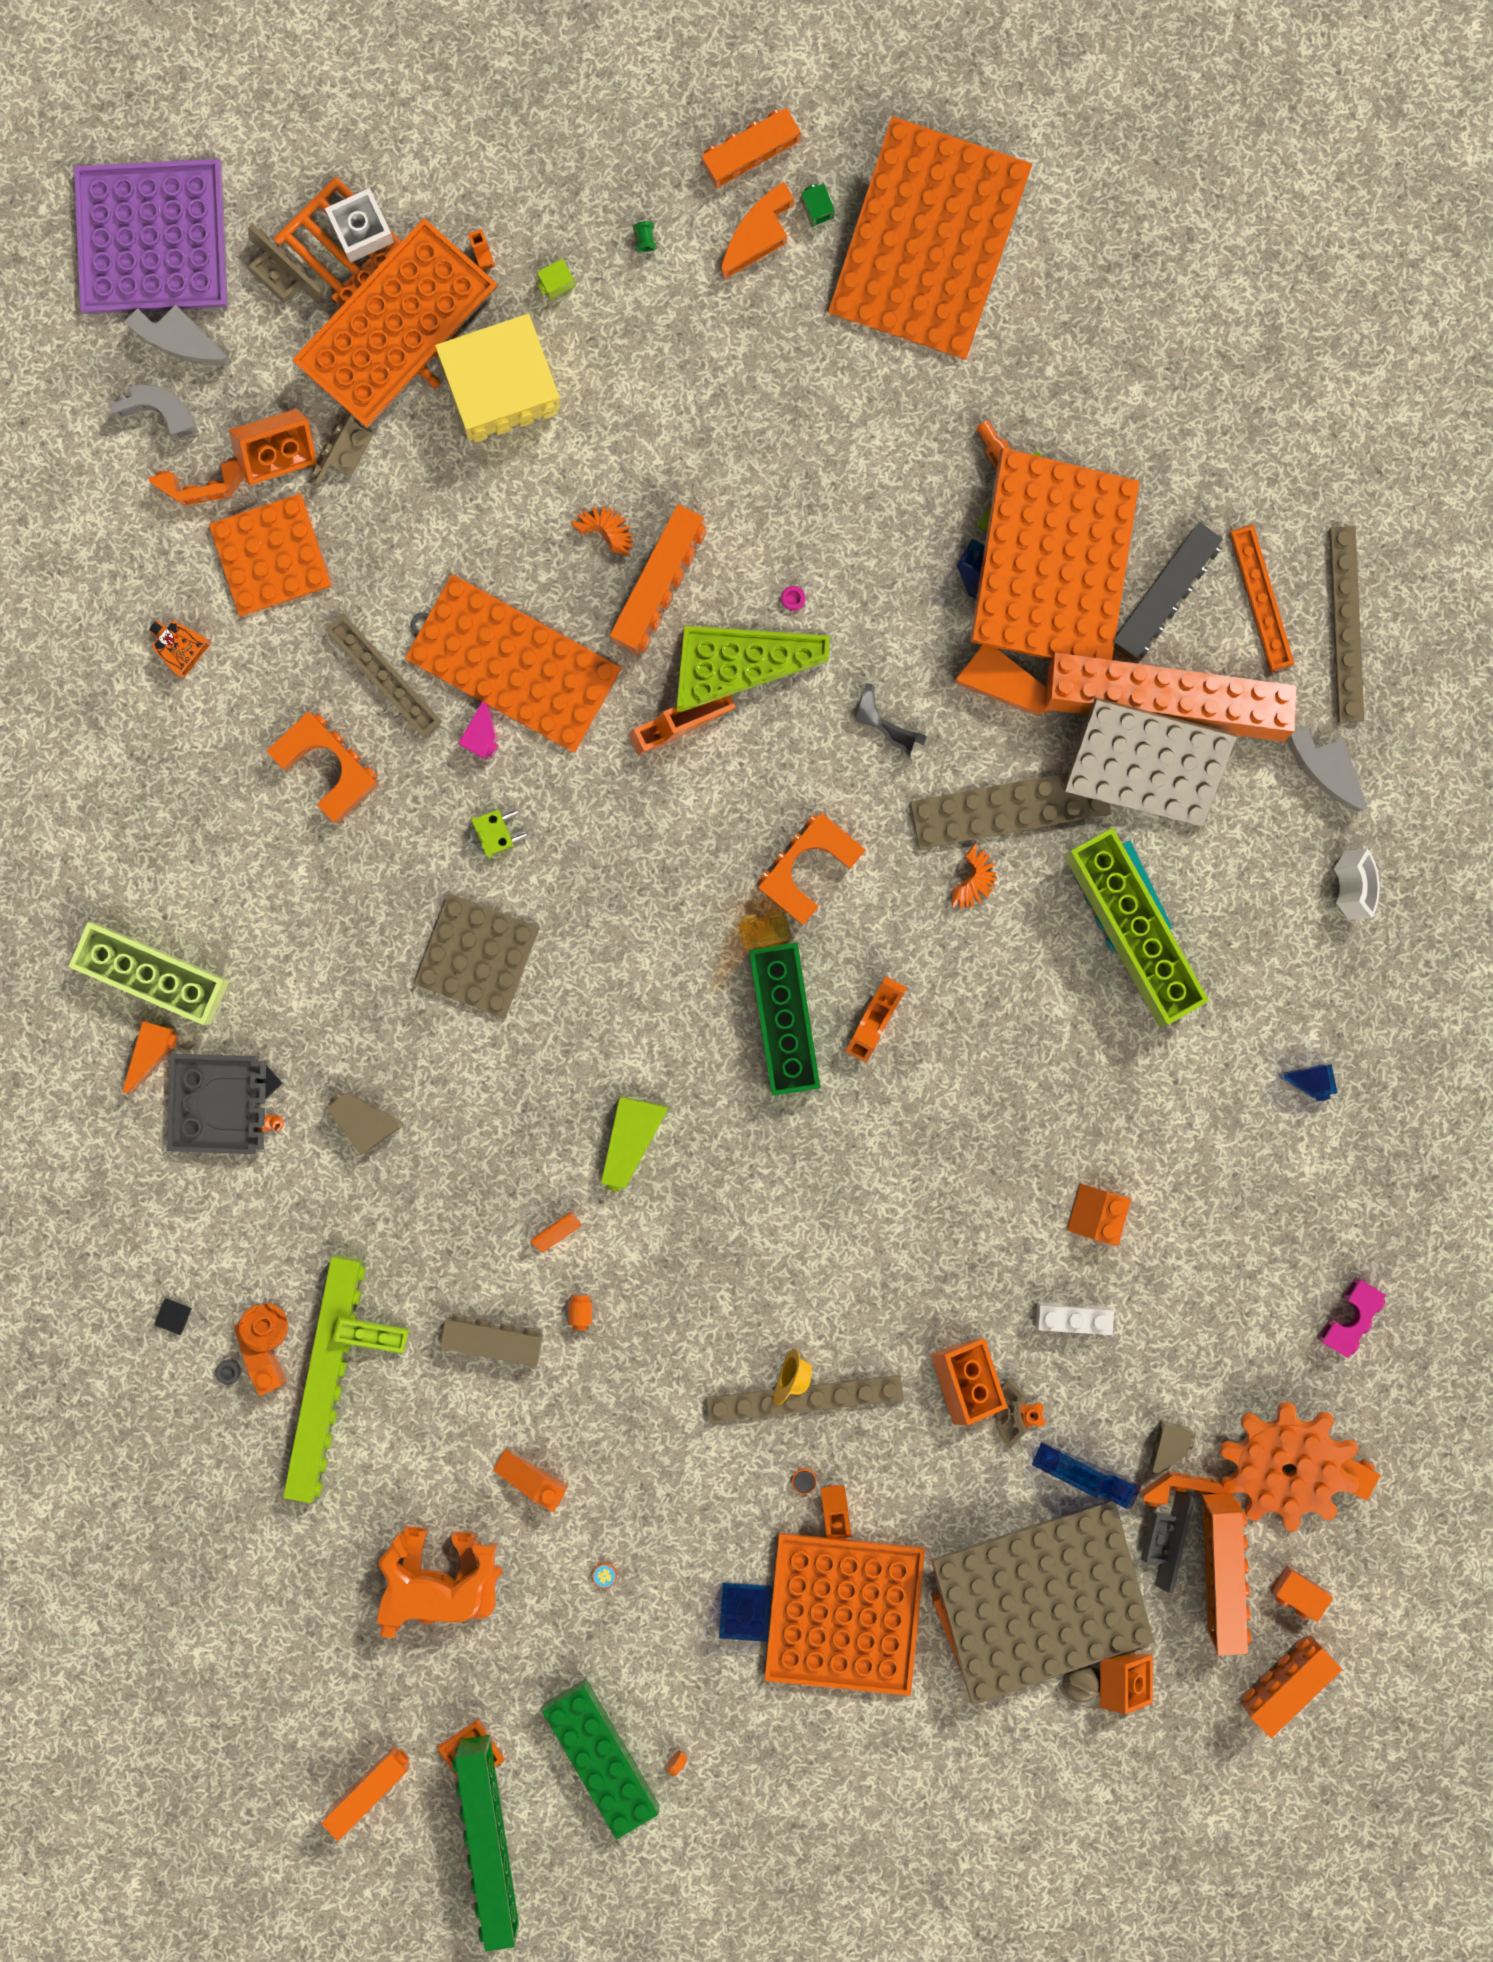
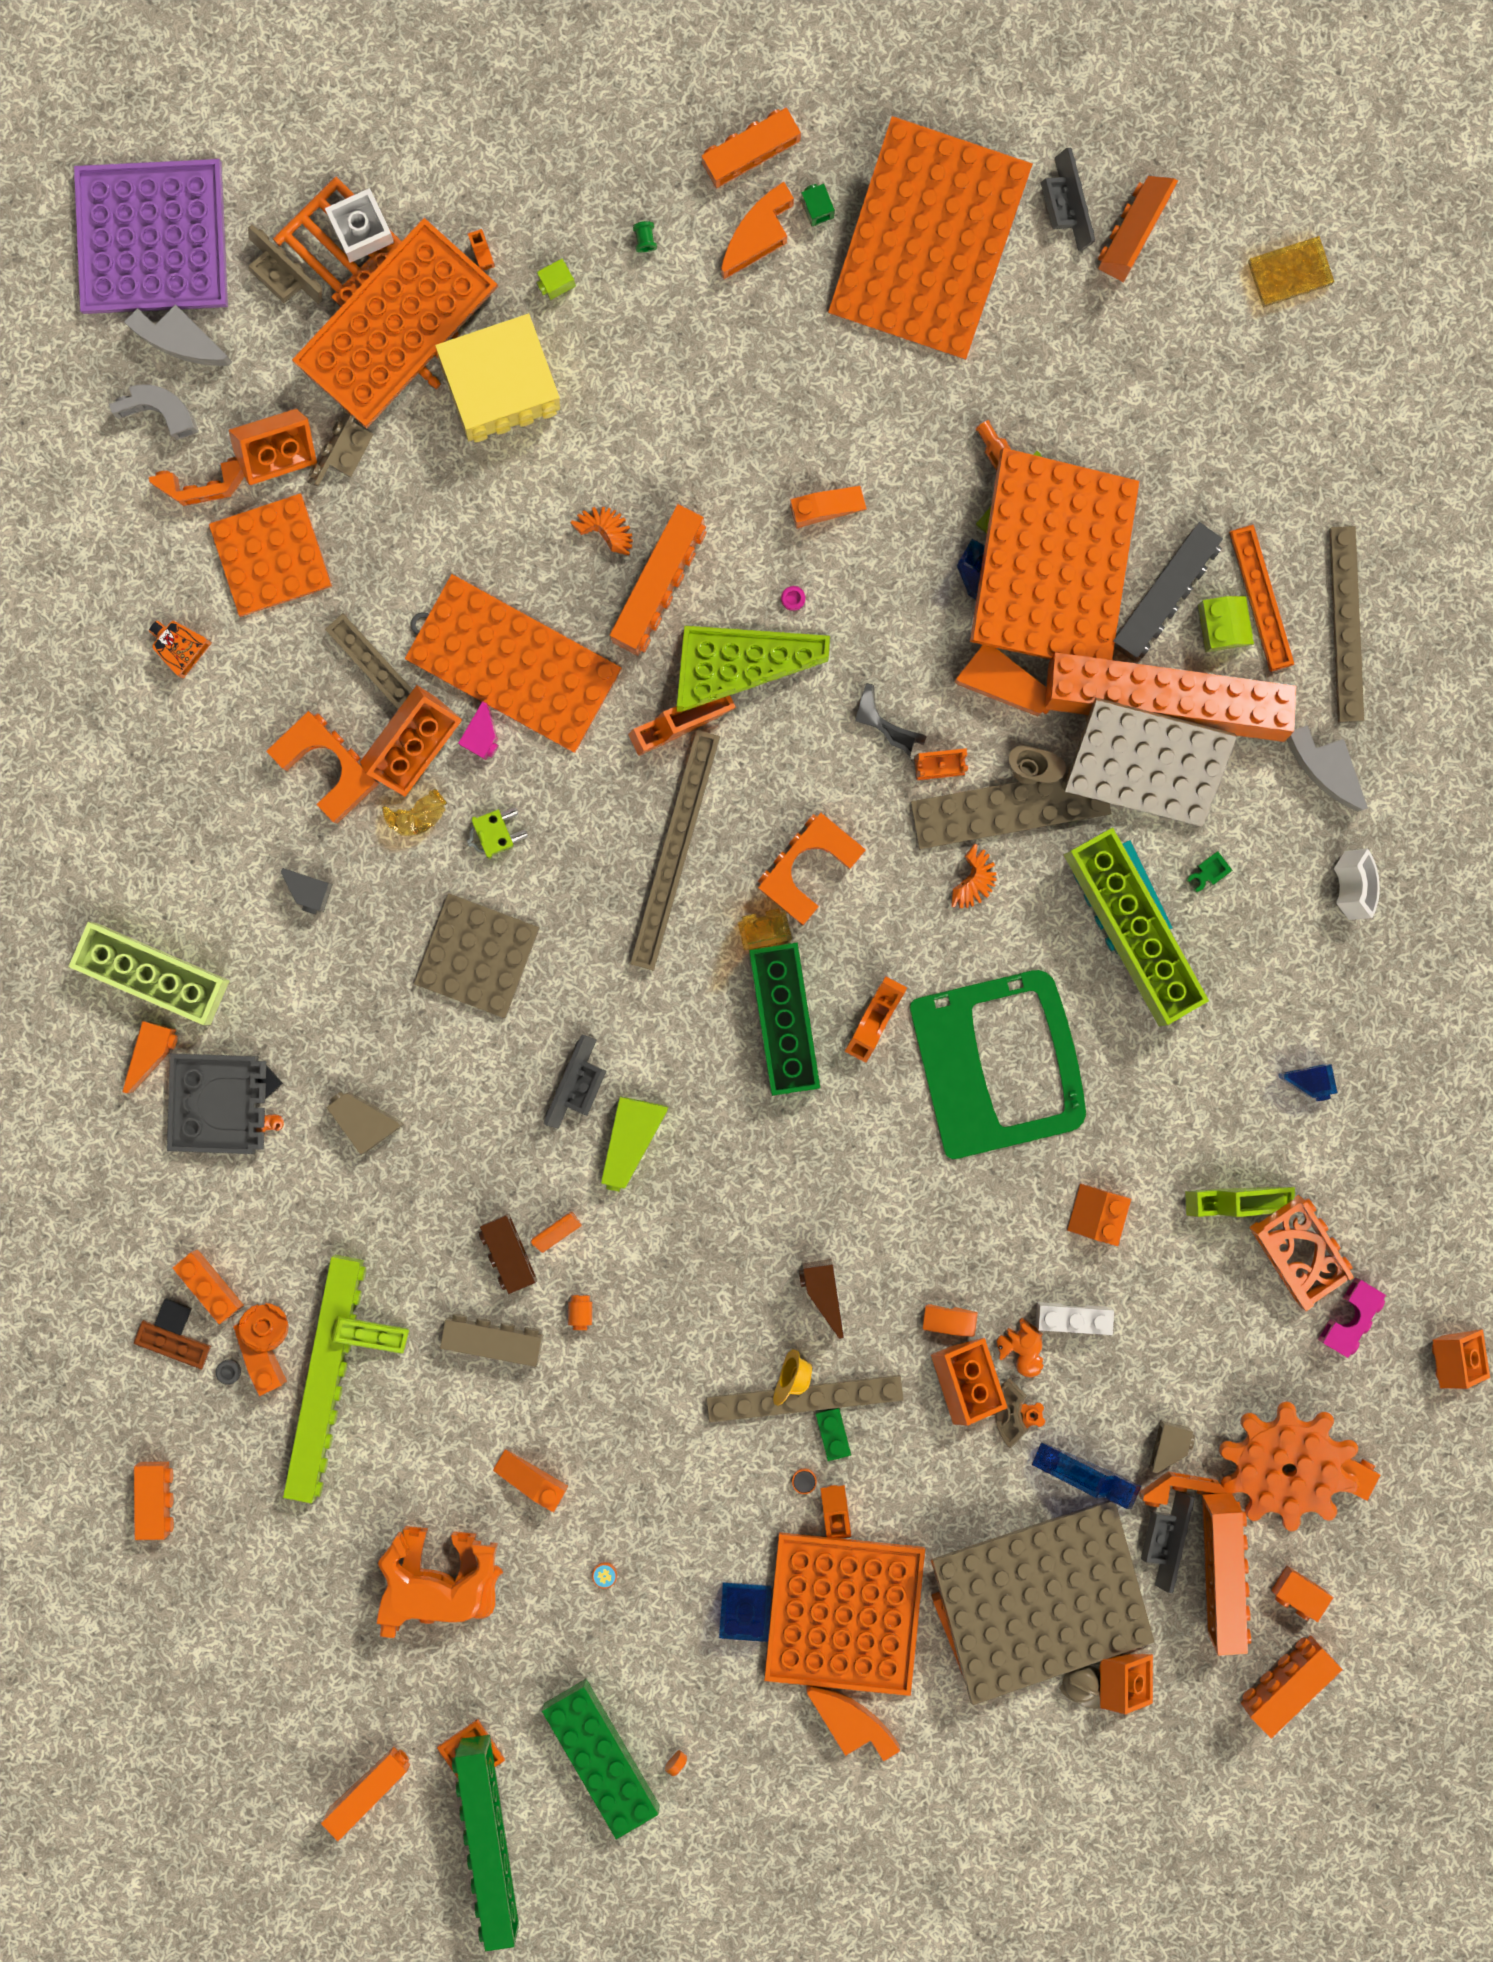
none -> dark orange tile [133,1320,211,1370]
none -> orange brick [134,1461,174,1540]
none -> orange brick [173,1249,244,1324]
none -> dark grey slope [281,868,333,915]
none -> orange slope [360,685,462,797]
none -> clear yellow animal [382,788,447,836]
none -> reddish brown brick [478,1213,538,1295]
none -> dark grey bracket [544,1034,607,1129]
none -> dark tan plate [630,730,720,971]
none -> orange slope [790,486,867,529]
none -> reddish brown slope [799,1259,844,1339]
none -> orange slope [806,1685,900,1761]
none -> green plate [816,1408,852,1461]
none -> green door [910,970,1086,1159]
none -> orange hinge [914,748,968,781]
none -> orange slope [923,1304,978,1337]
none -> orange animal [997,1318,1044,1378]
none -> dark tan piece [1008,745,1066,785]
none -> dark grey bracket [1040,147,1095,251]
none -> orange slope [1097,176,1178,283]
none -> lime slope [1185,1187,1295,1217]
none -> green plate [1186,851,1233,892]
none -> lime slope [1198,596,1254,653]
none -> clear yellow plate [1248,236,1335,308]
none -> orange fence [1249,1195,1354,1311]
none -> orange slope [1432,1329,1490,1389]

